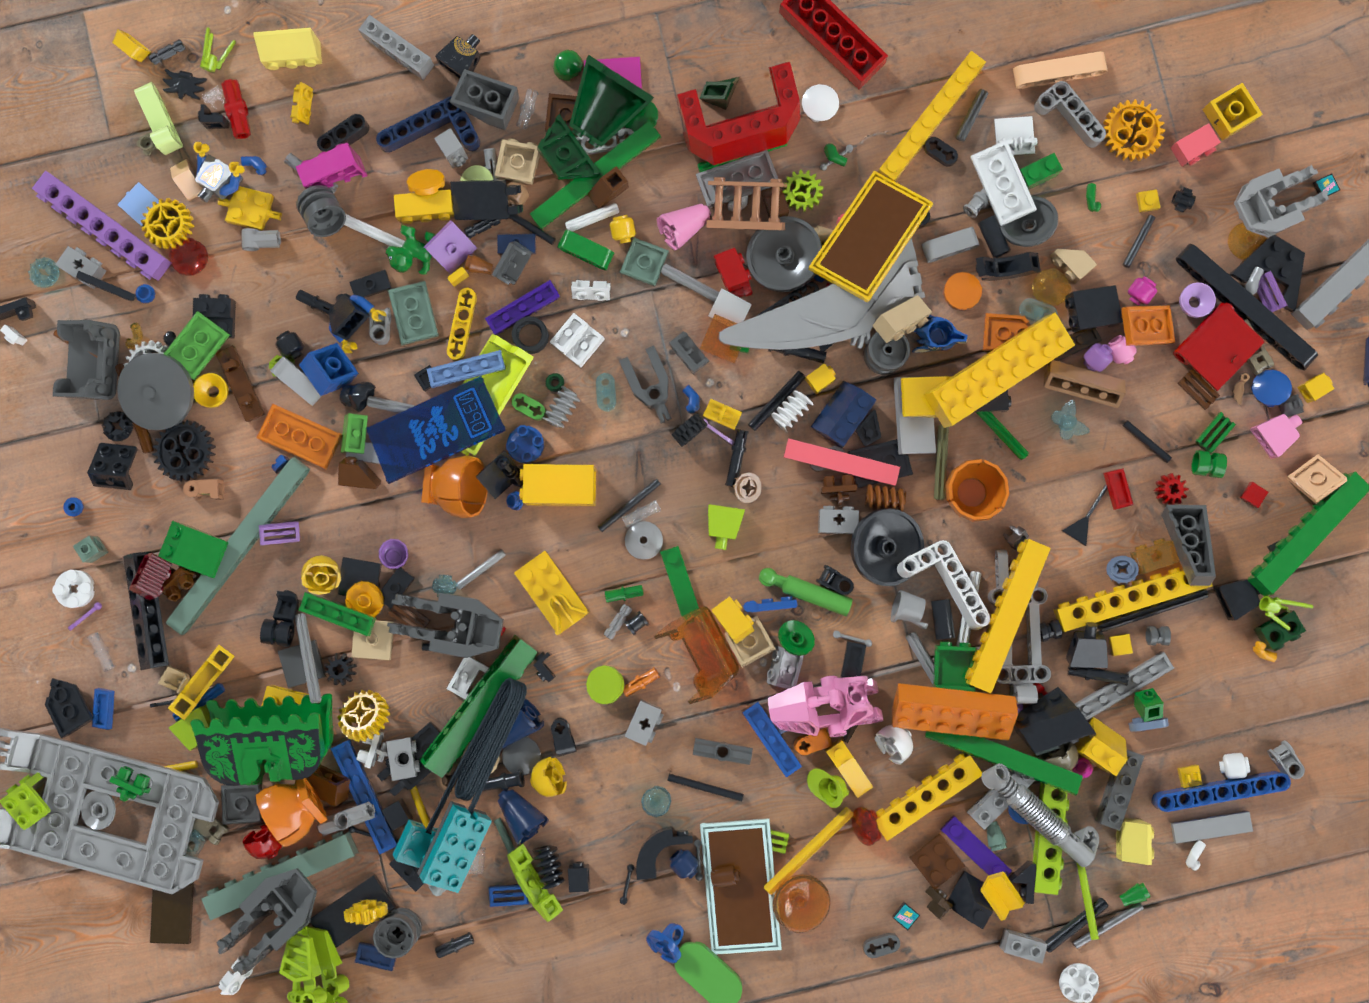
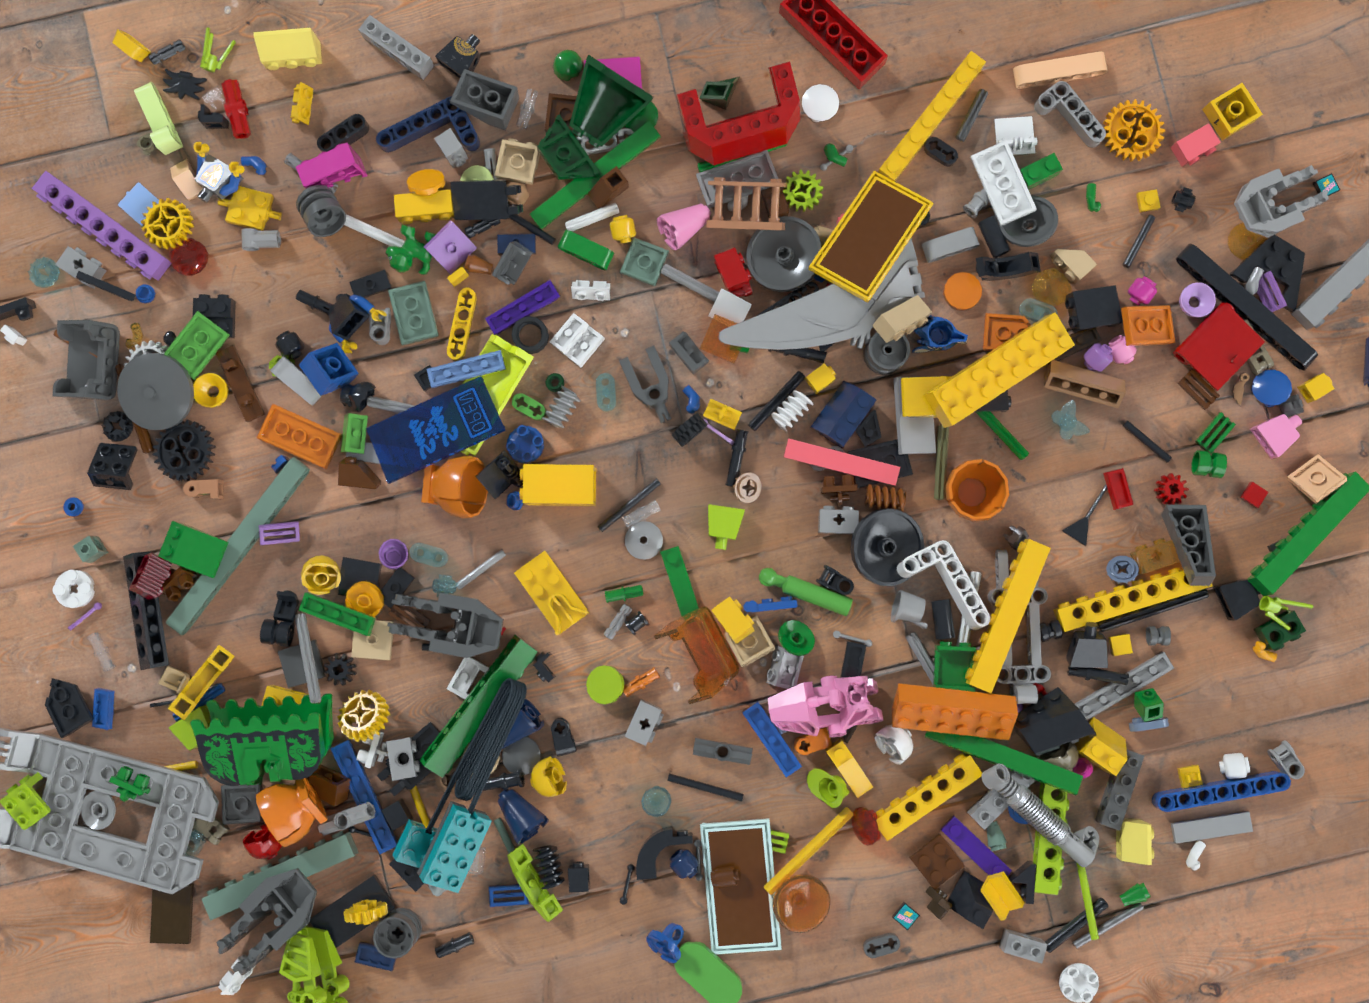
none -> clear light blue plate [410,543,448,567]

